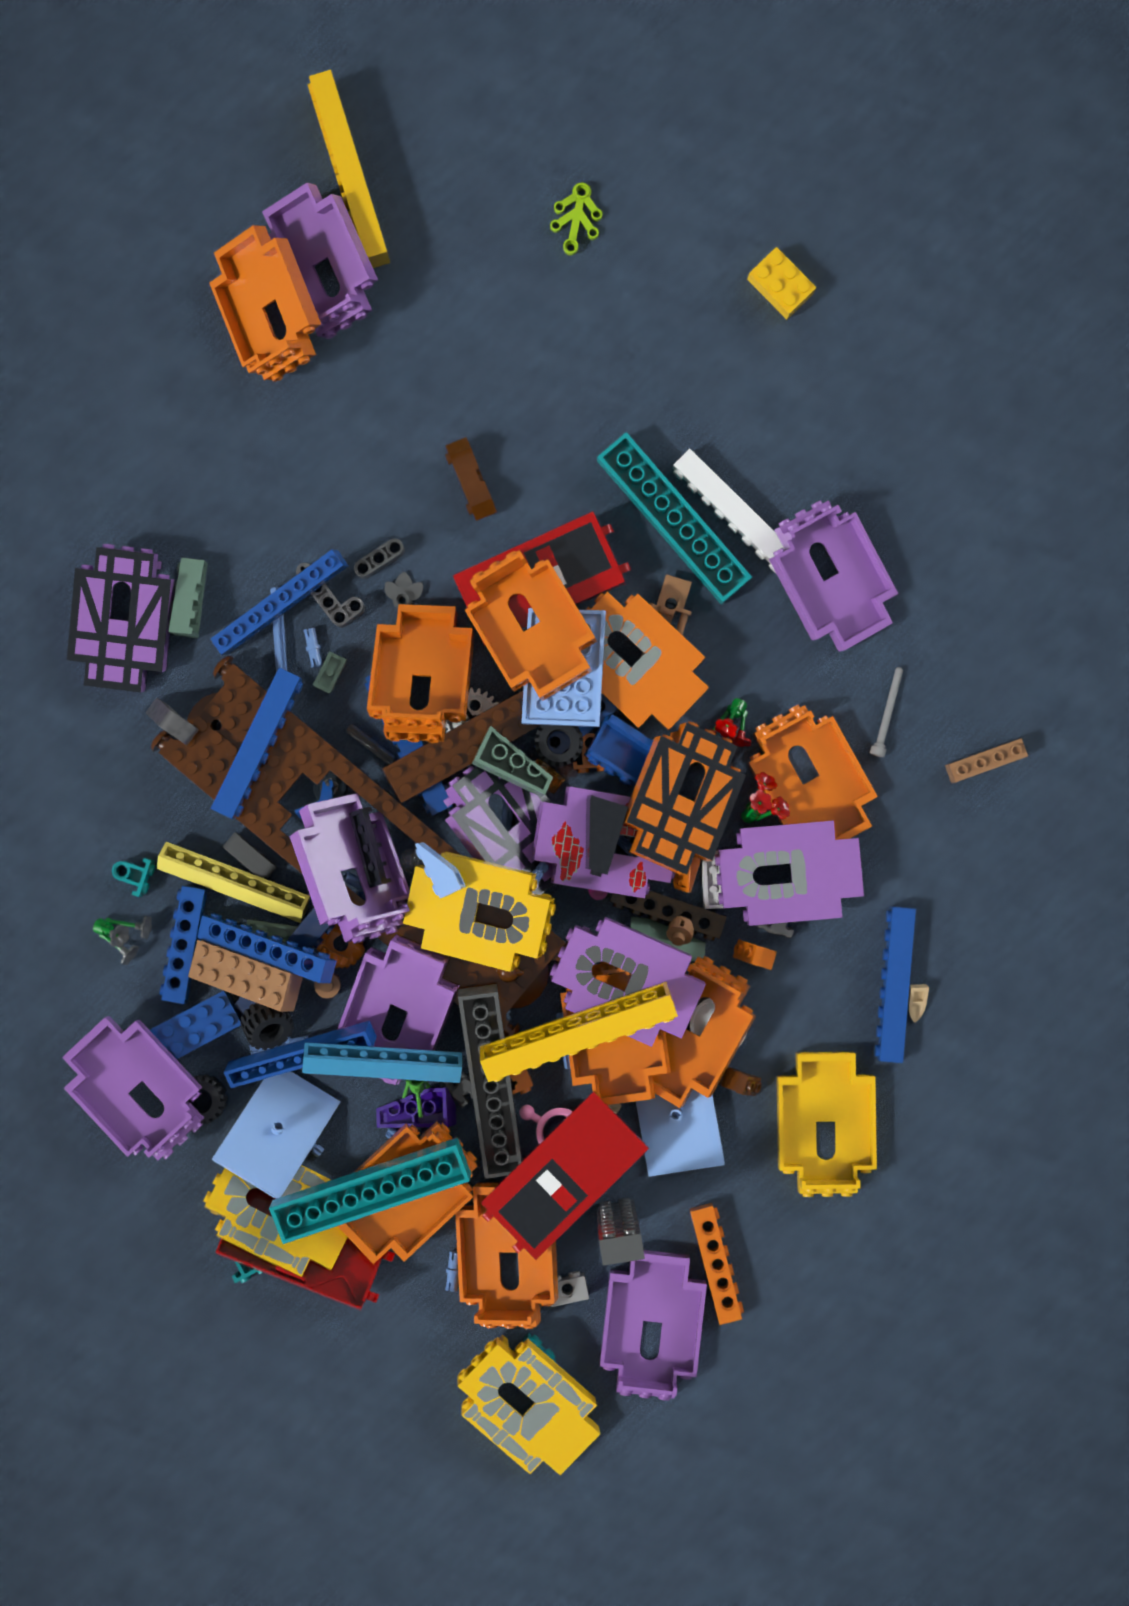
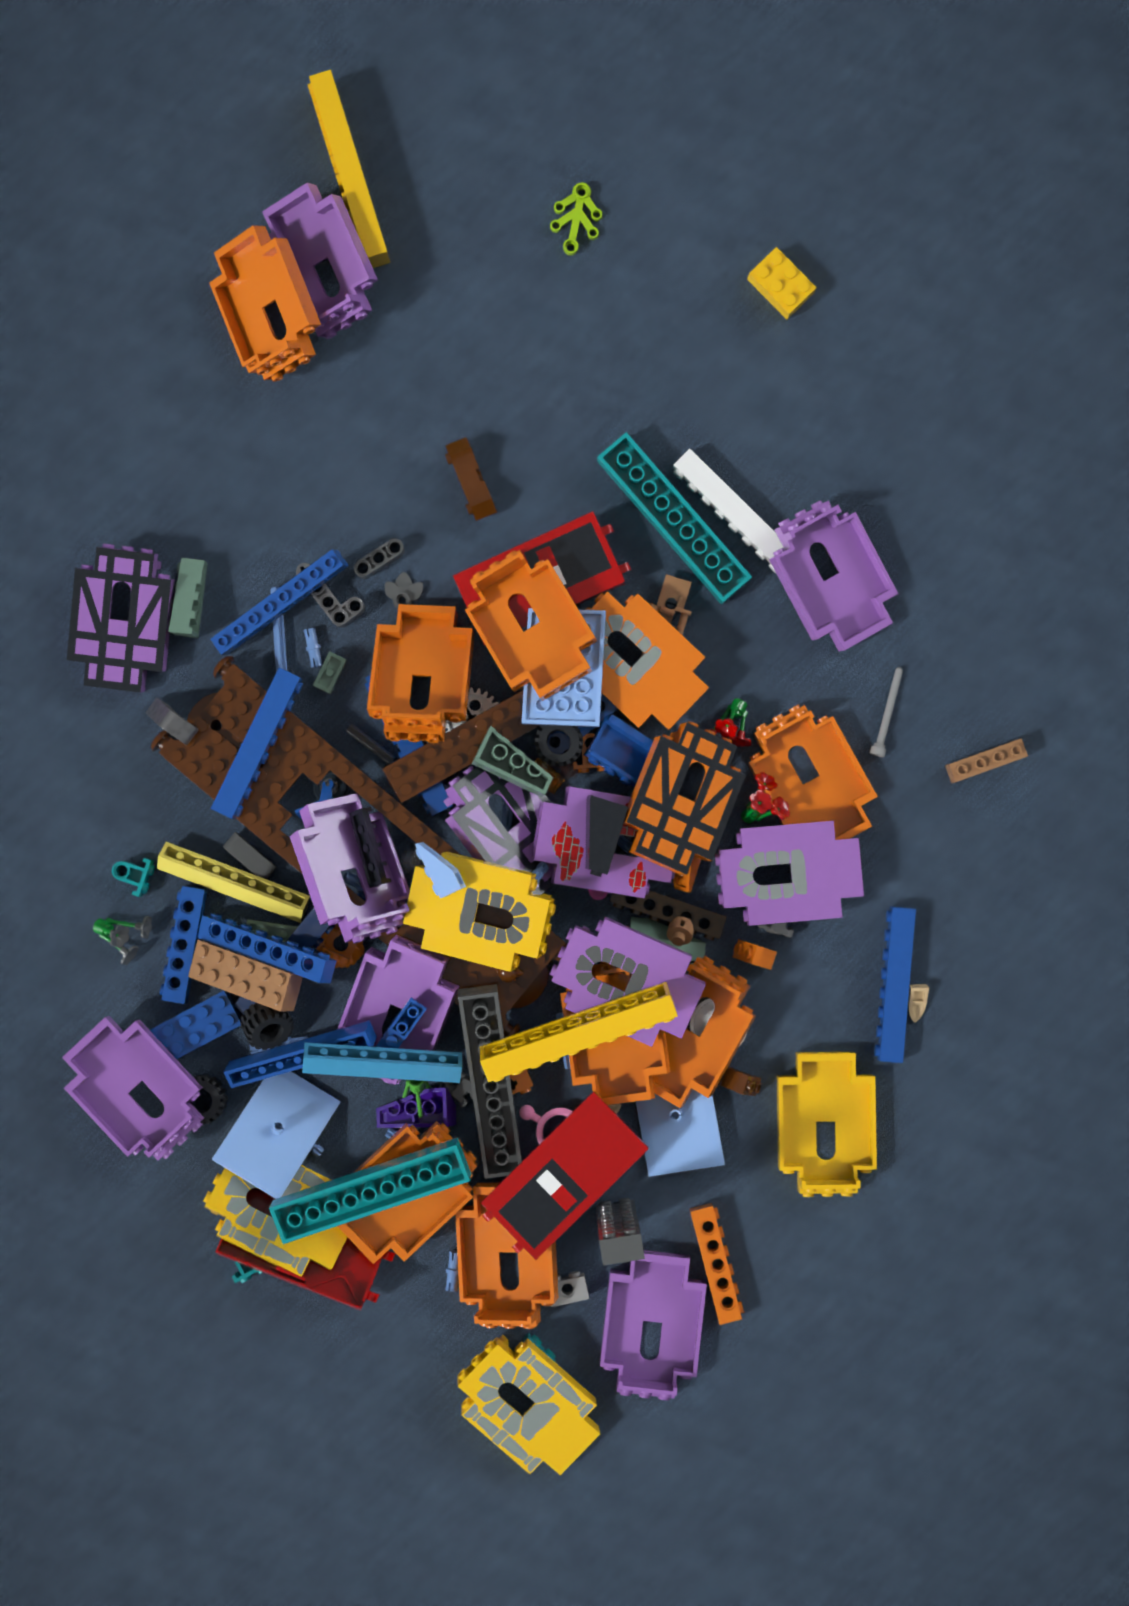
medium nougat piece [314,973,341,998] -> none
white plate [701,851,723,909] -> none
none -> blue slope [375,997,427,1048]

